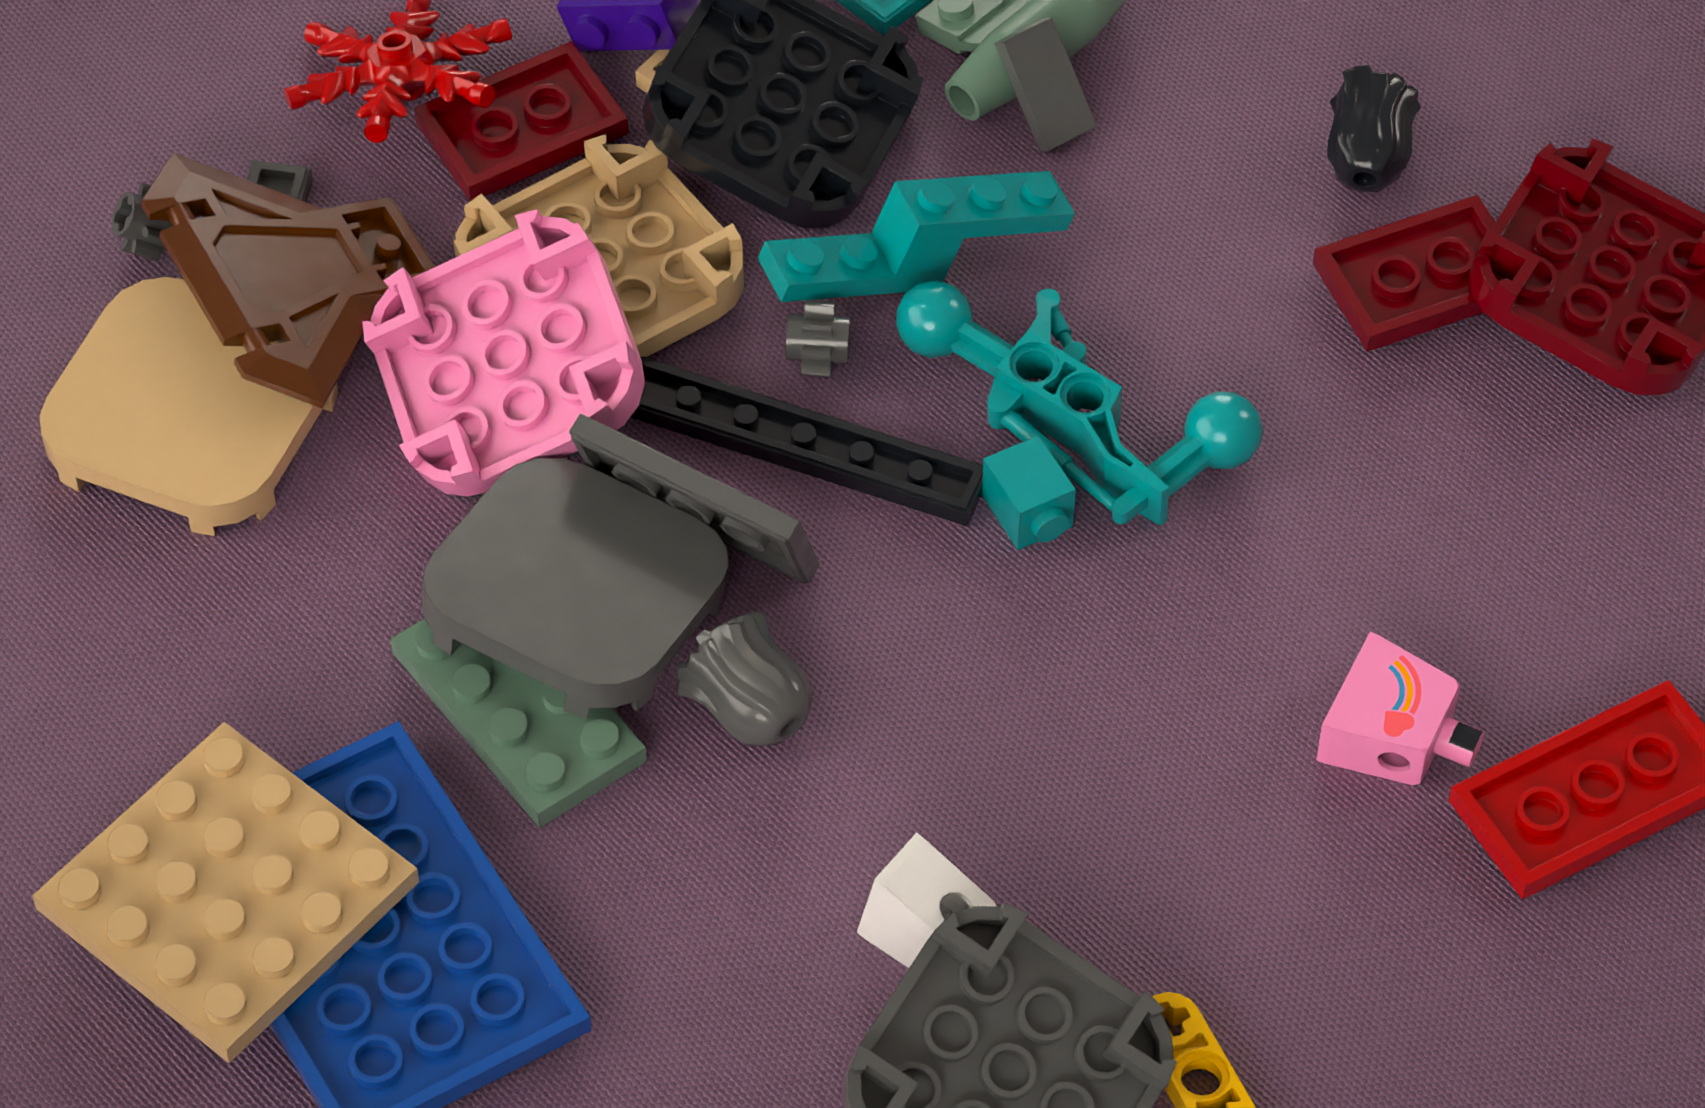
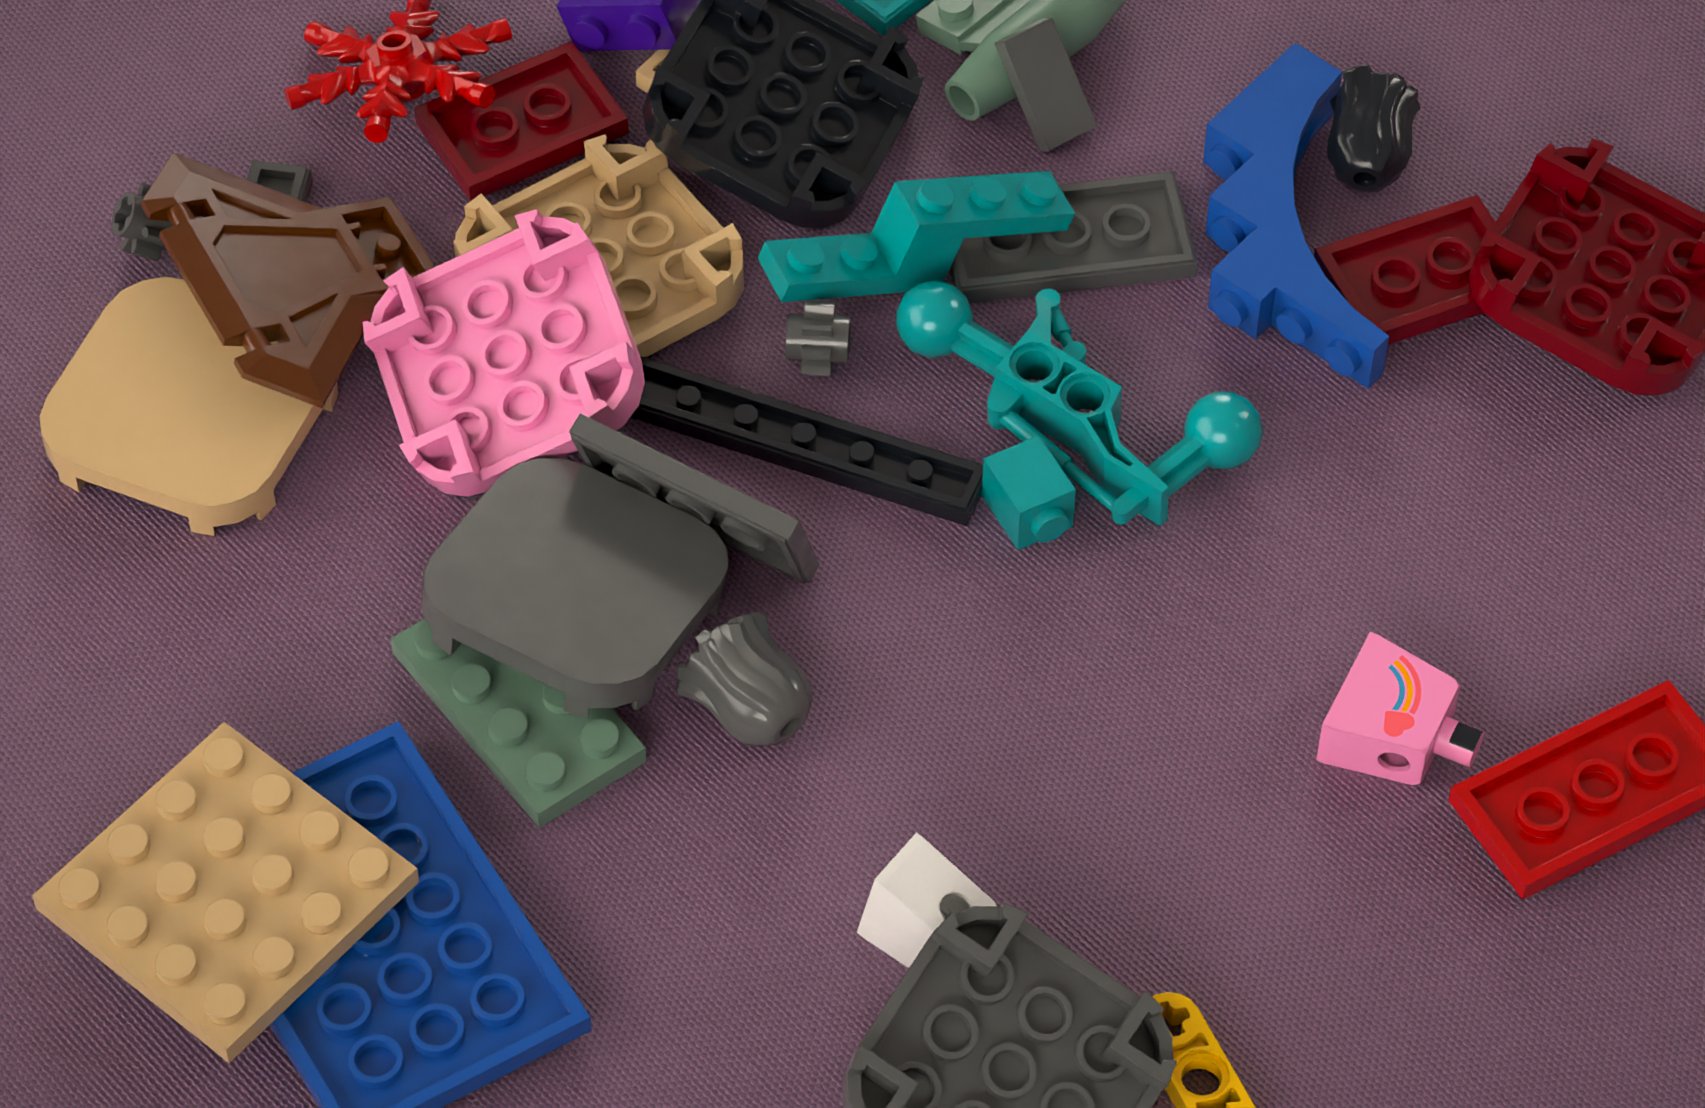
none -> dark grey tile [950,171,1198,304]
none -> blue arch [1203,43,1389,389]

